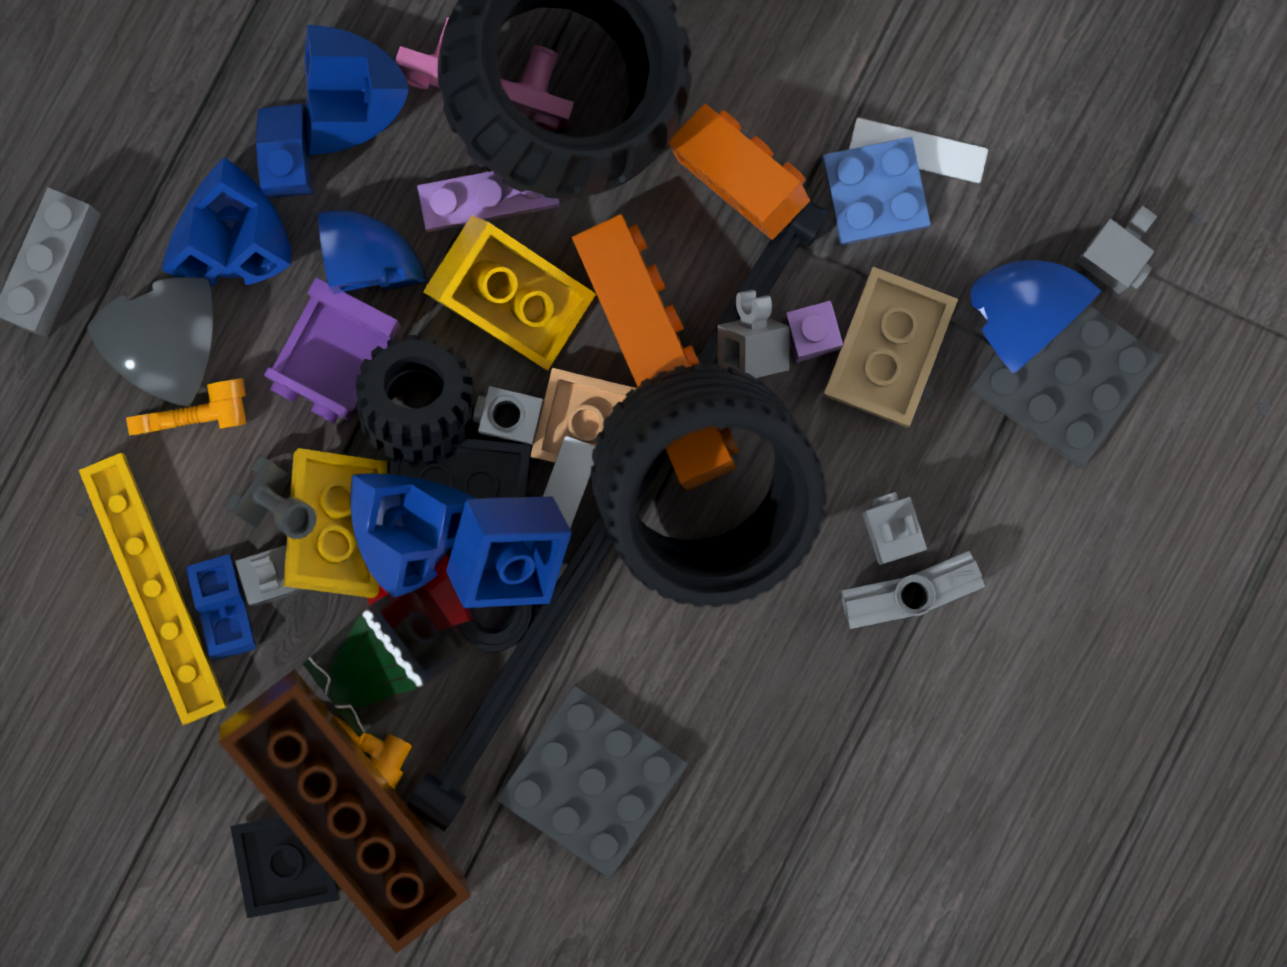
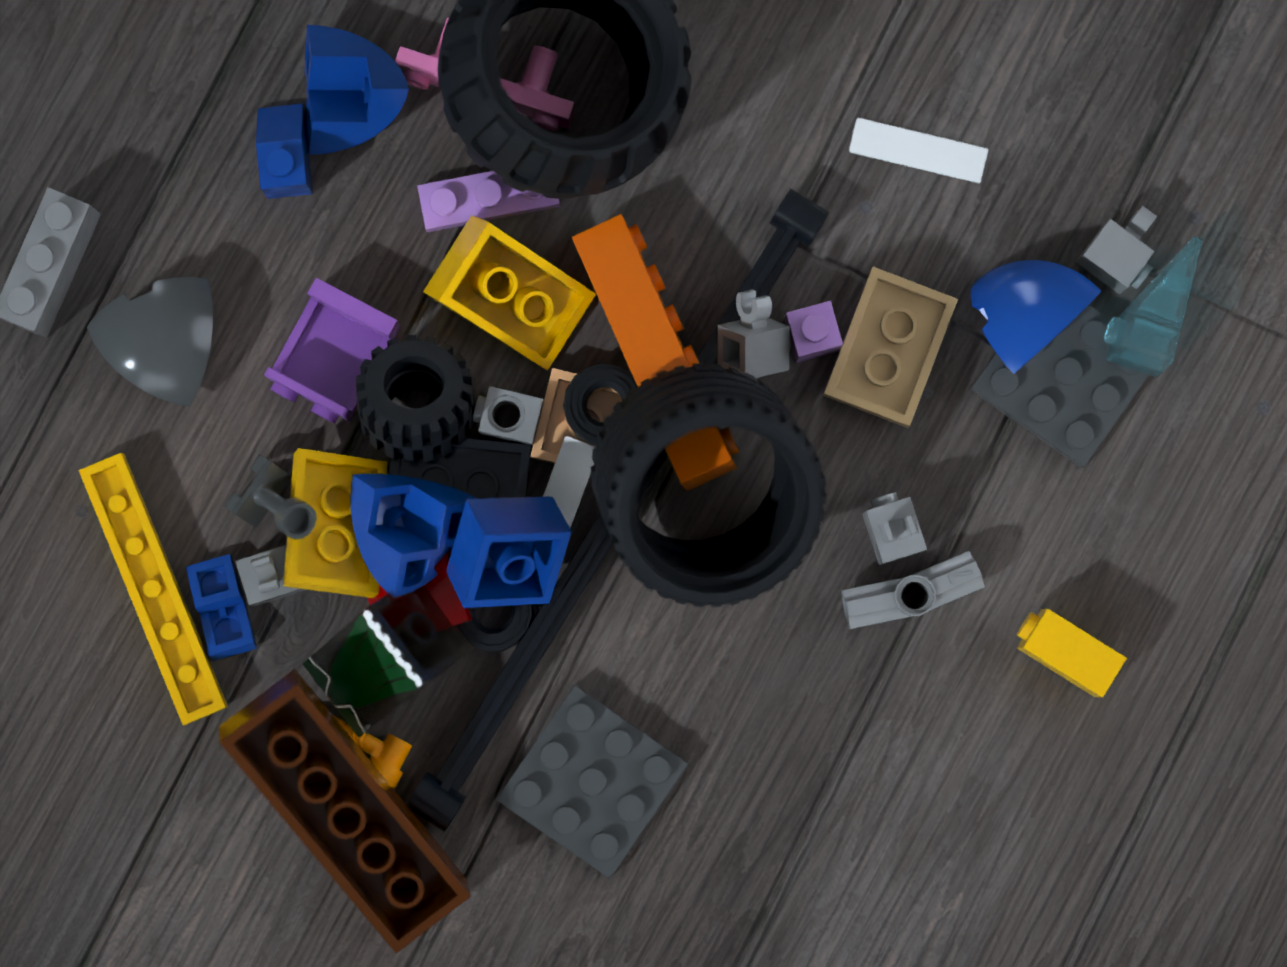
light orange brick [126,378,247,436] -> none
blue brick [162,157,291,286] -> none
black plate [230,816,341,918] -> none
blue brick [318,210,428,294] -> none
orange brick [668,103,810,240] -> none
medium blue plate [822,137,931,246] -> none
none -> black tyre [563,363,638,445]
none -> yellow brick [1017,608,1127,698]
none -> clear light blue slope [1104,236,1203,377]

